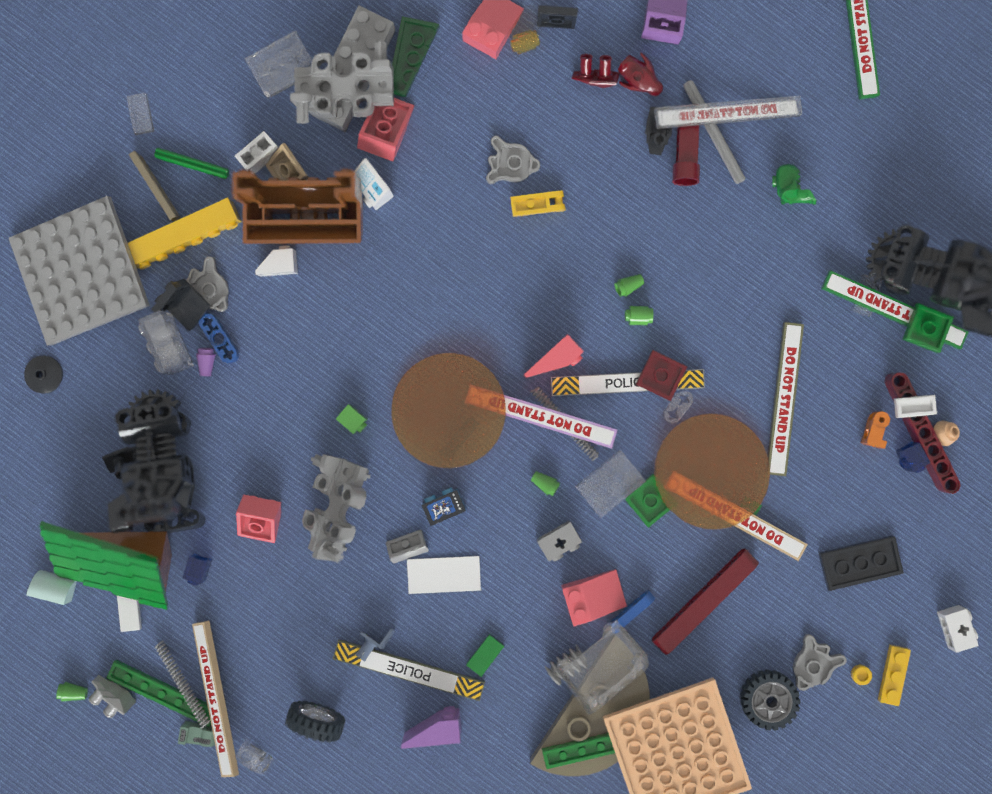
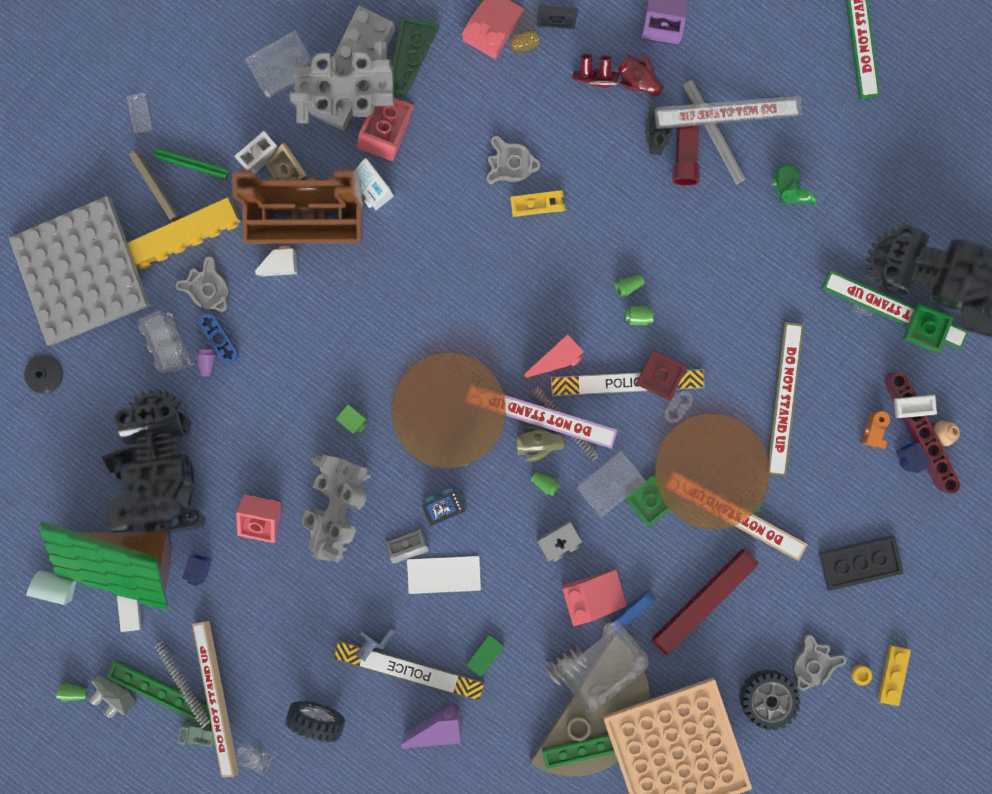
black bracket [151,278,210,330] -> none
white brick [937,605,979,653] -> none
none -> olive animal [517,426,566,461]

